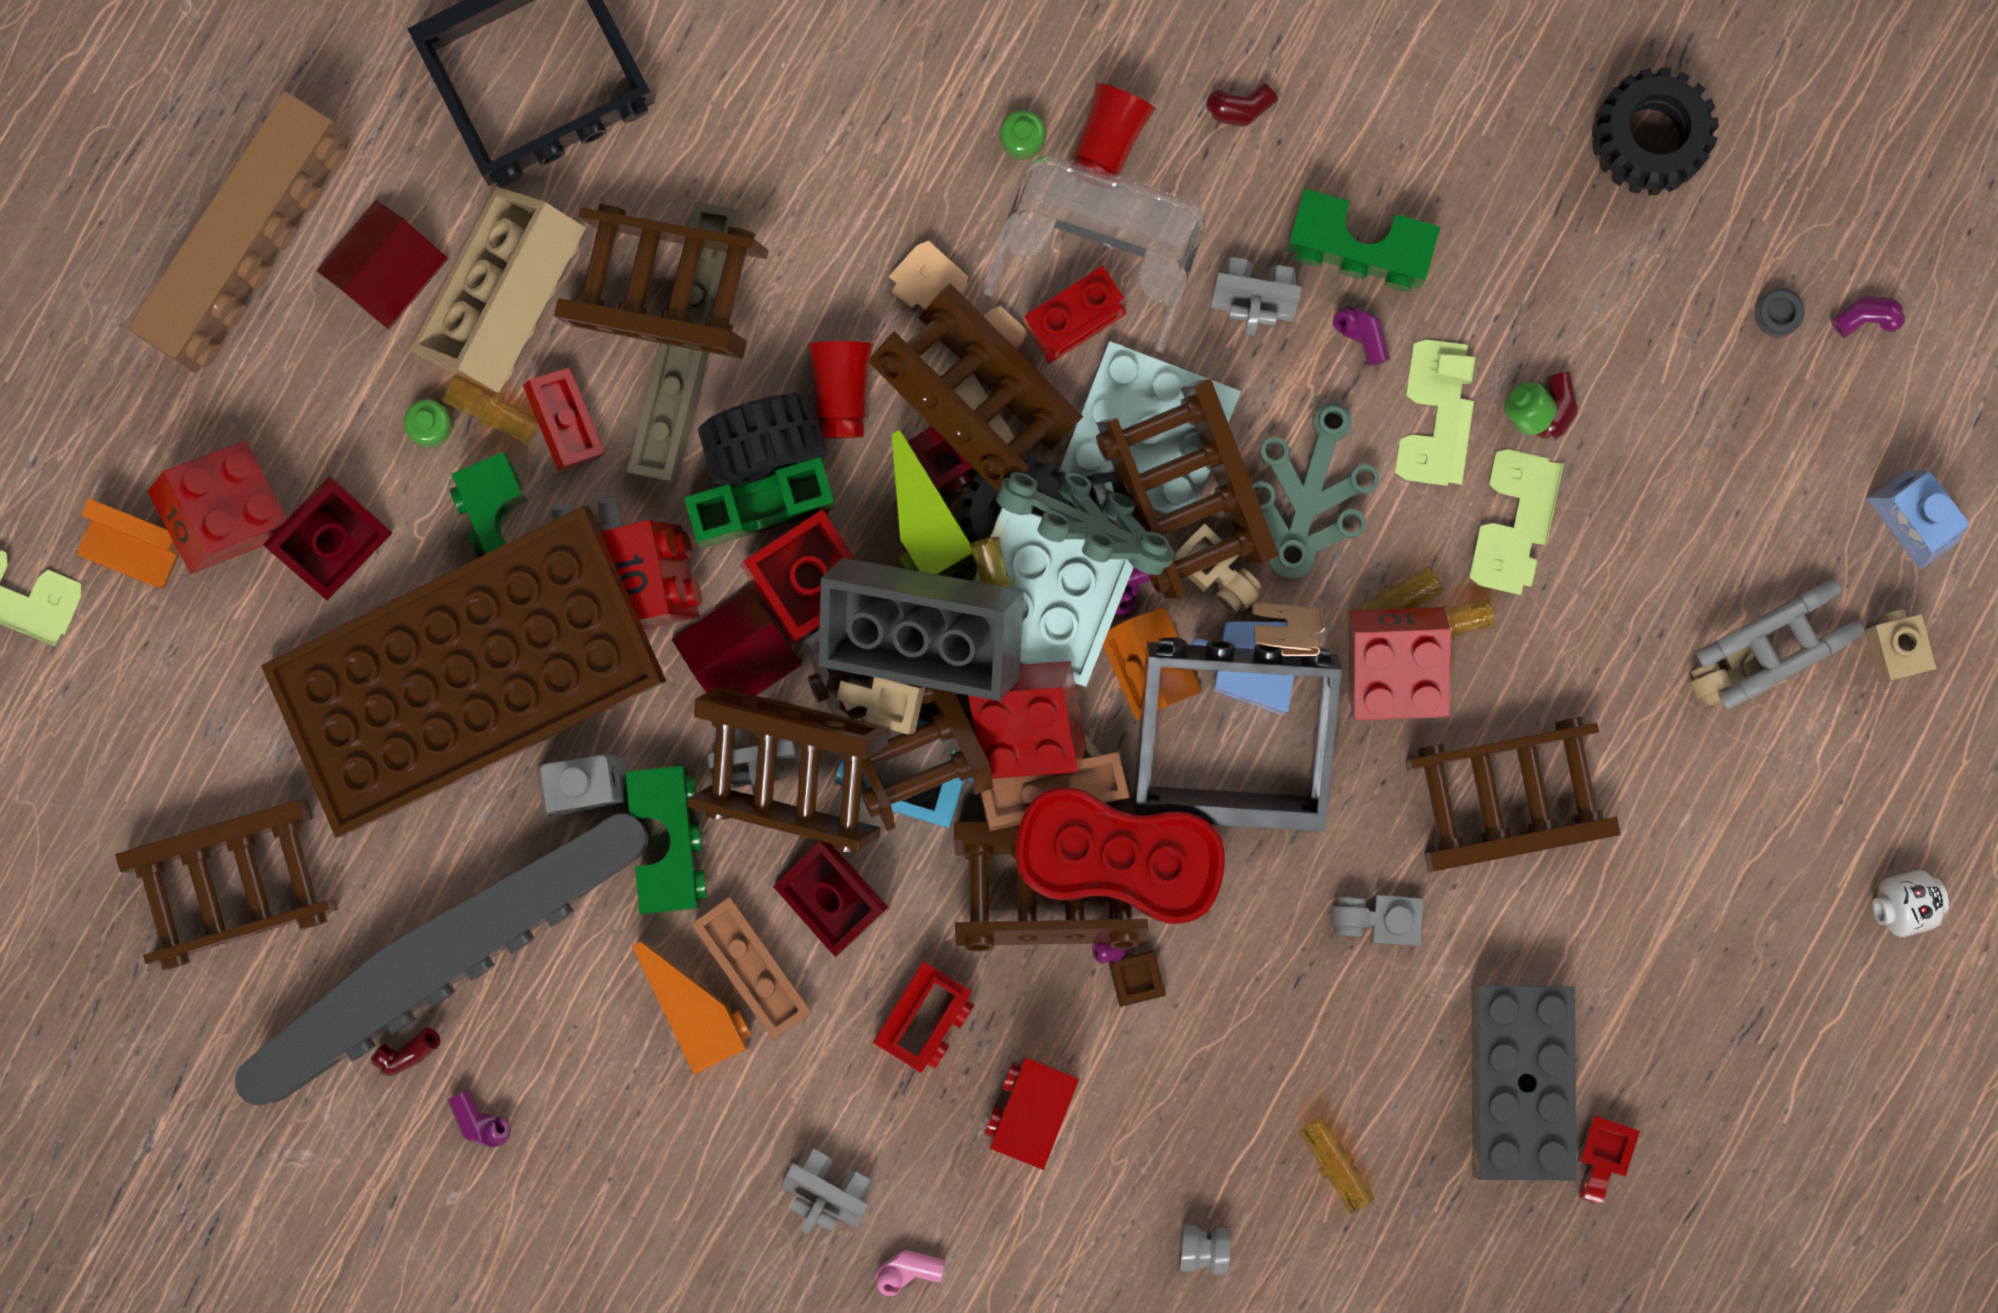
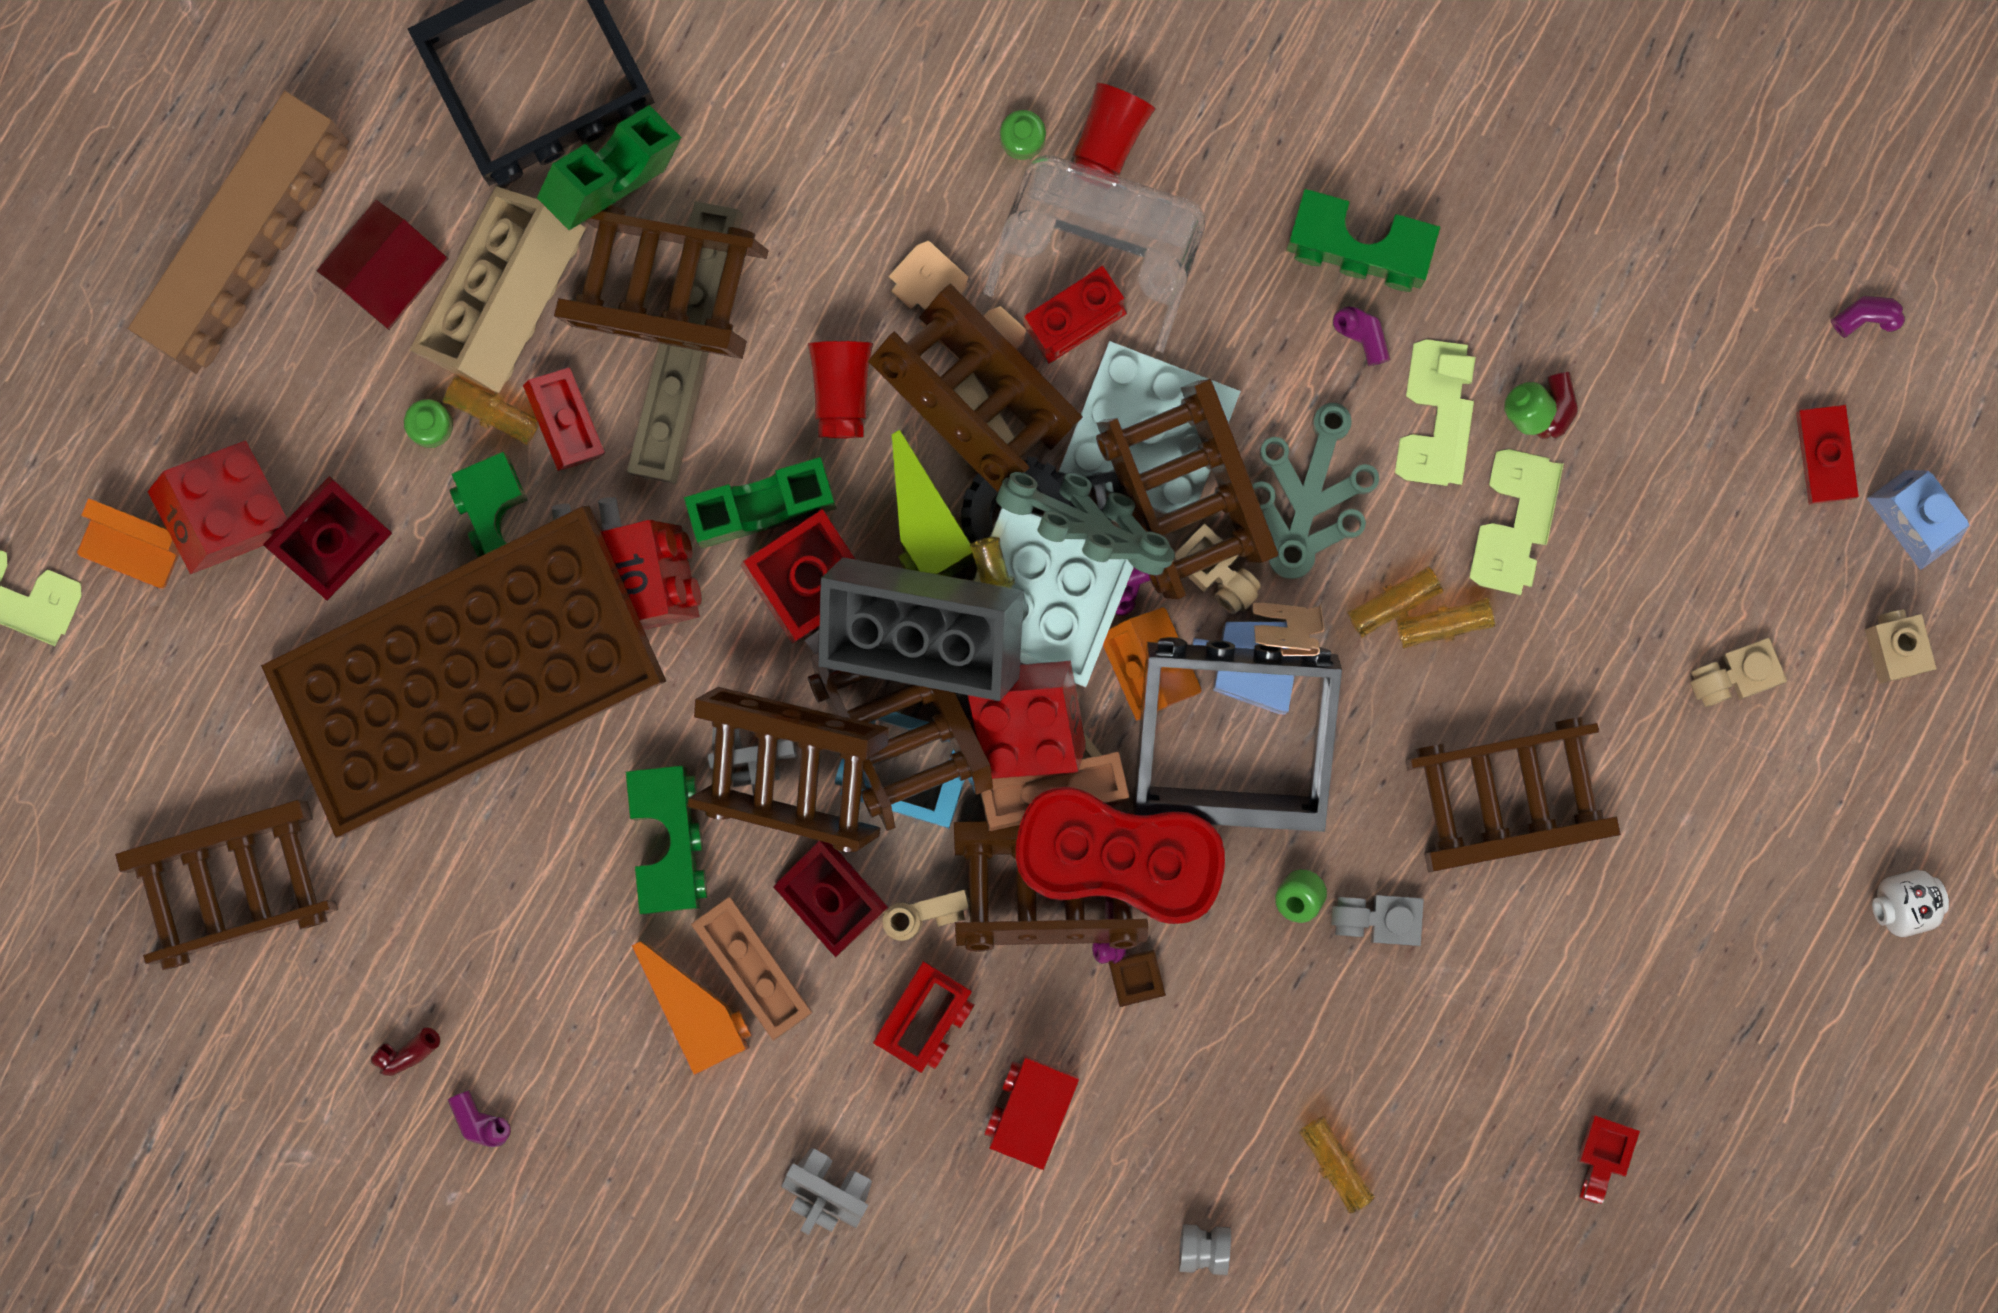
dark grey piece [235,814,649,1105] -> none
light grey torso [537,754,629,817] -> none
dark red slope [672,587,802,696] -> none
black tyre [698,393,827,486] -> none
tan plate [836,677,925,735] -> none
bright pink arm [876,1250,946,1296] -> none
dark red brick [907,426,975,496] -> none
dark red arm [1206,83,1278,127] -> none
light grey hips [1211,257,1302,336] -> none
brick [1348,607,1451,721] -> none
dark grey brick [1471,986,1576,1181] -> none
black tyre [1592,67,1719,195] -> none
light grey piece [1695,579,1864,711] -> none
dark grey tile [1755,289,1805,338] -> none
none -> green arch [537,105,682,231]
none -> tan plate [882,889,970,941]
none -> bright green piece [1275,869,1327,923]
none -> red plate [1796,405,1859,505]

